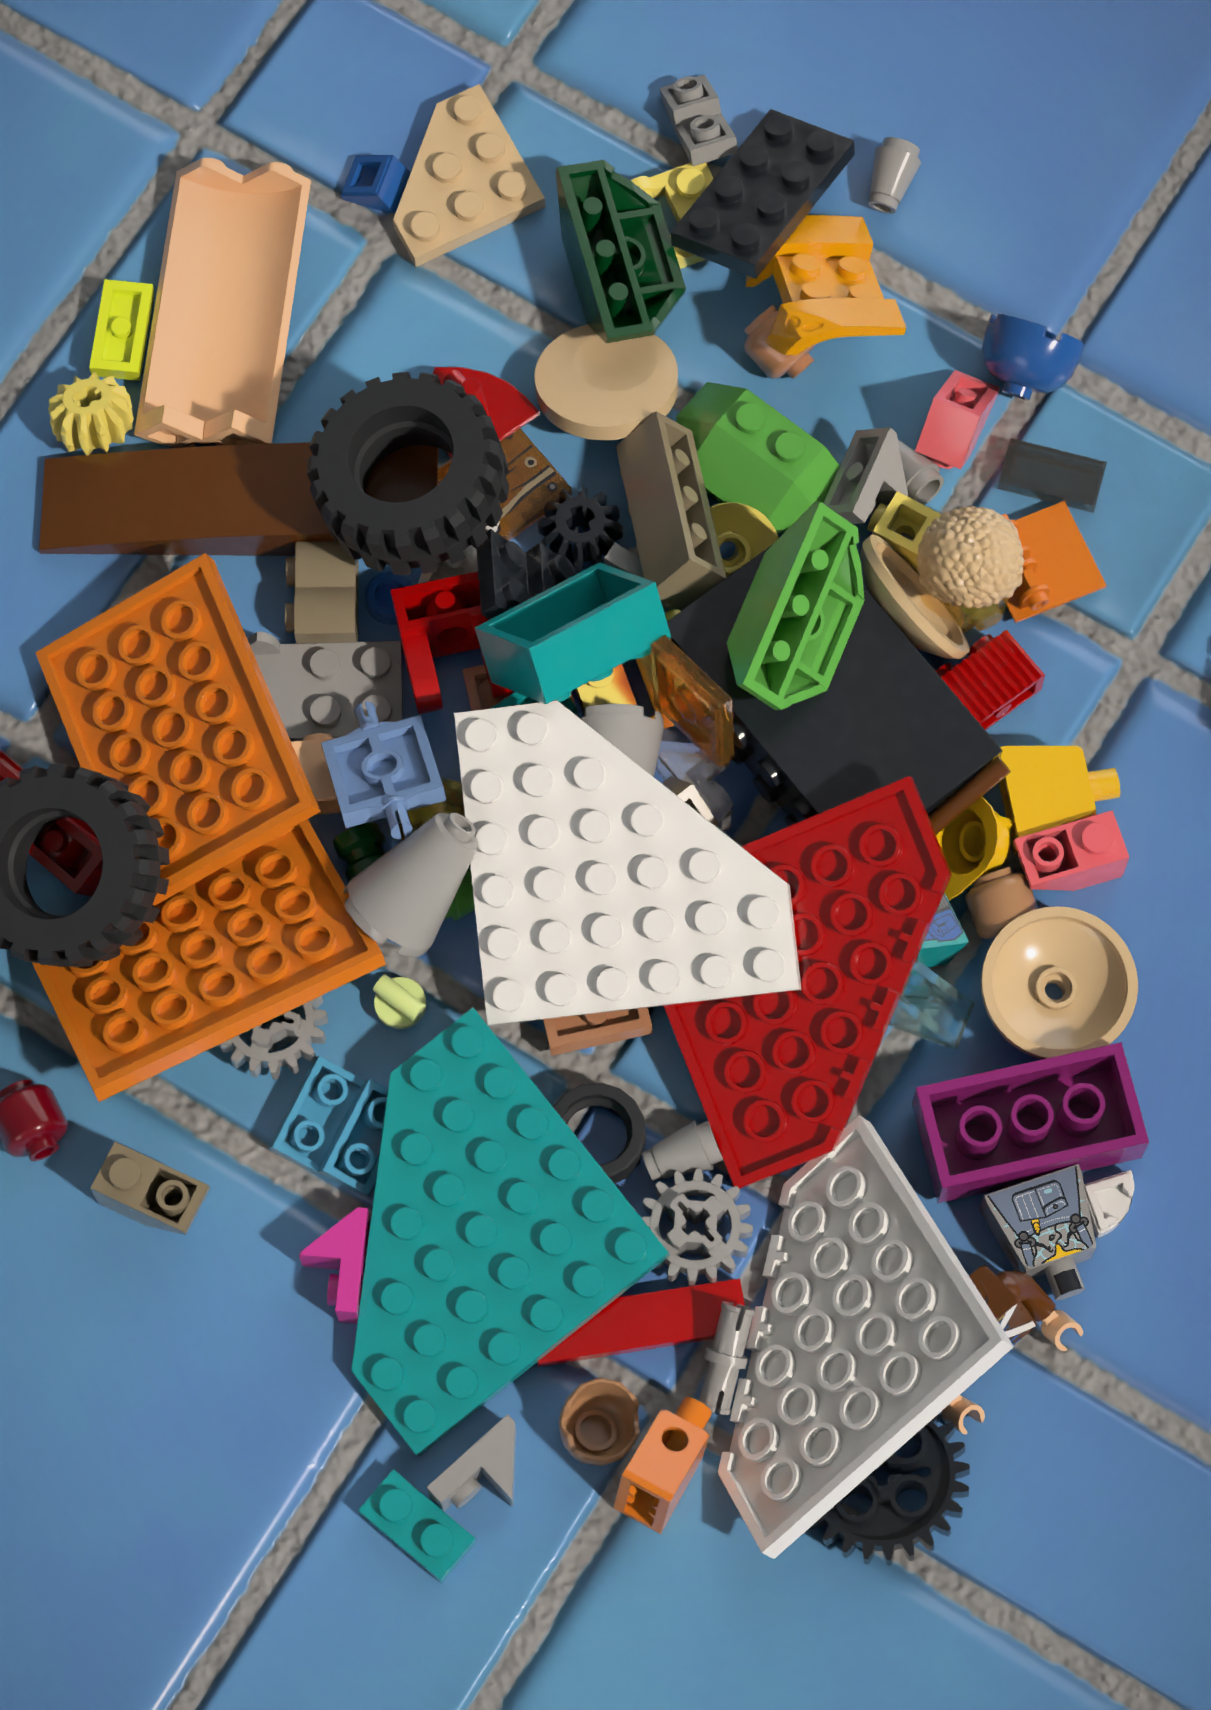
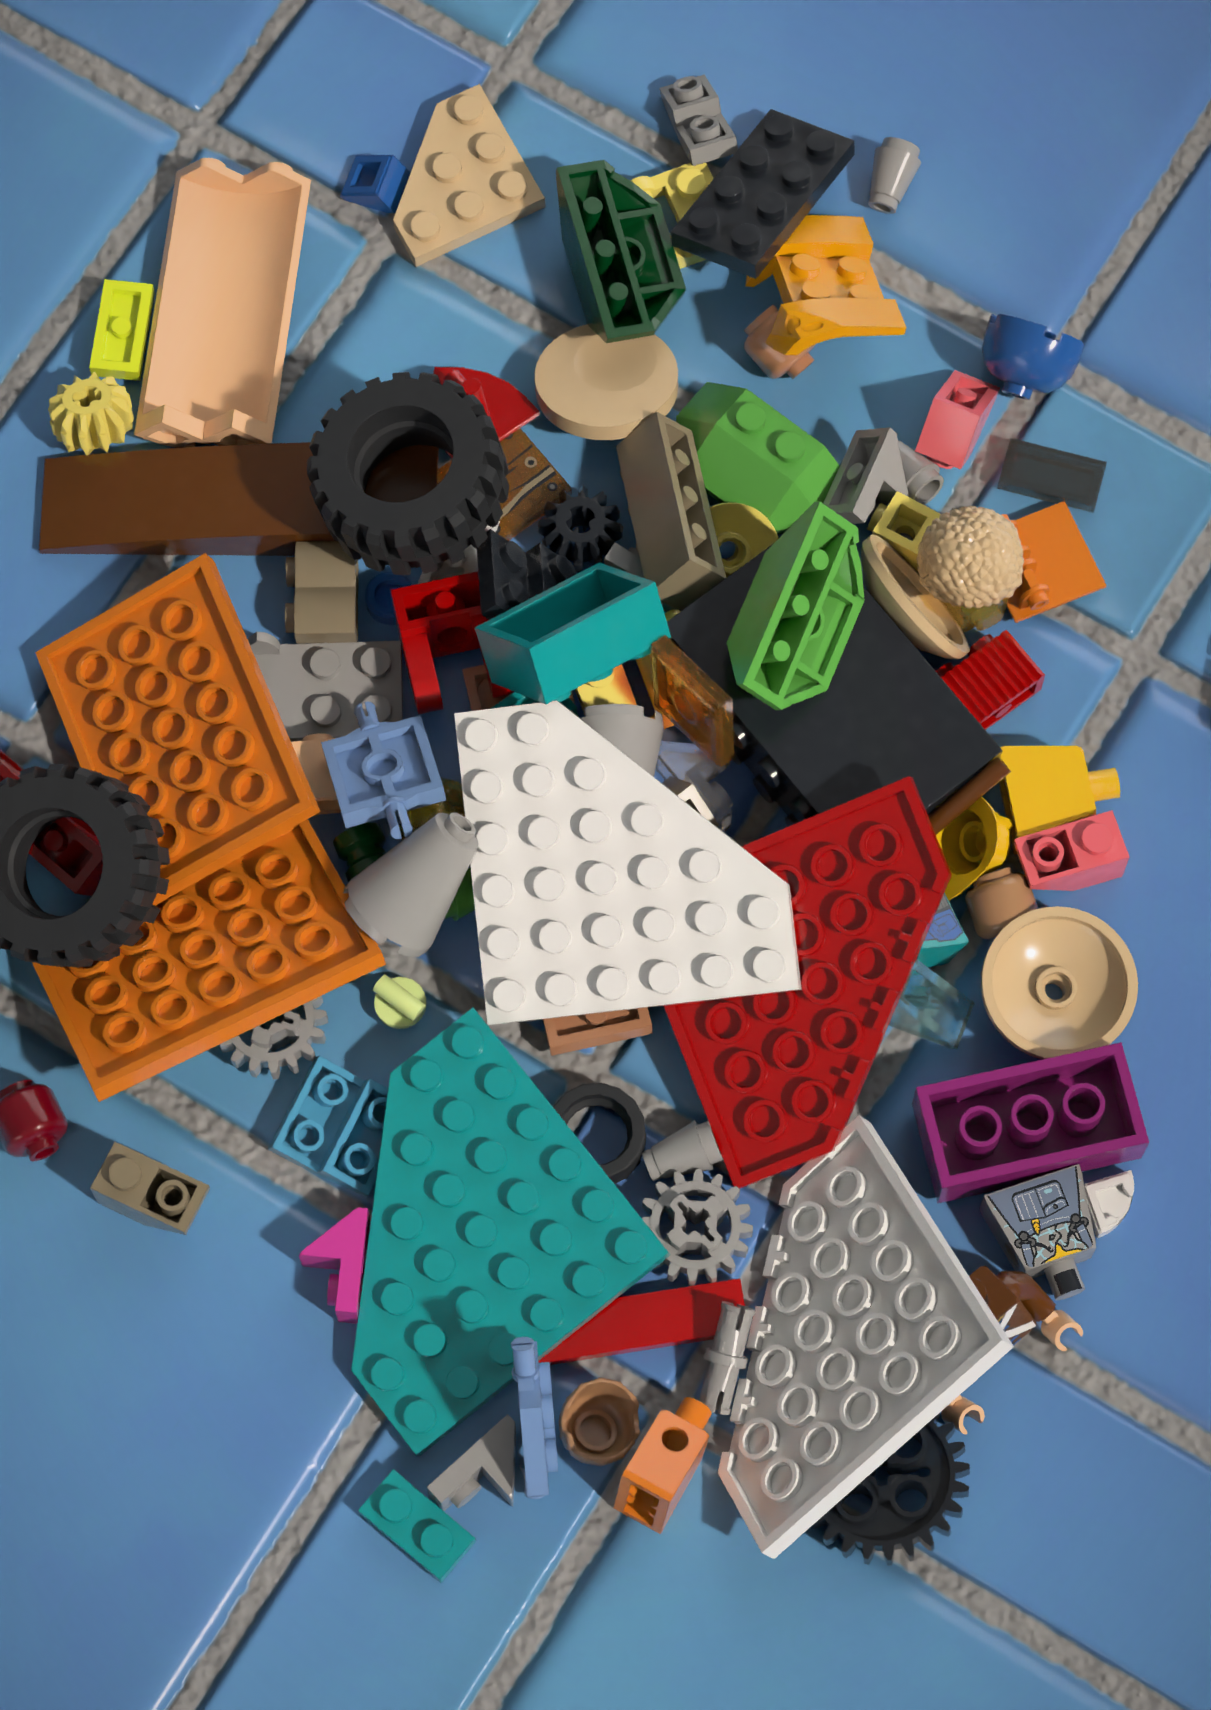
none -> medium blue plate [511,1337,558,1499]

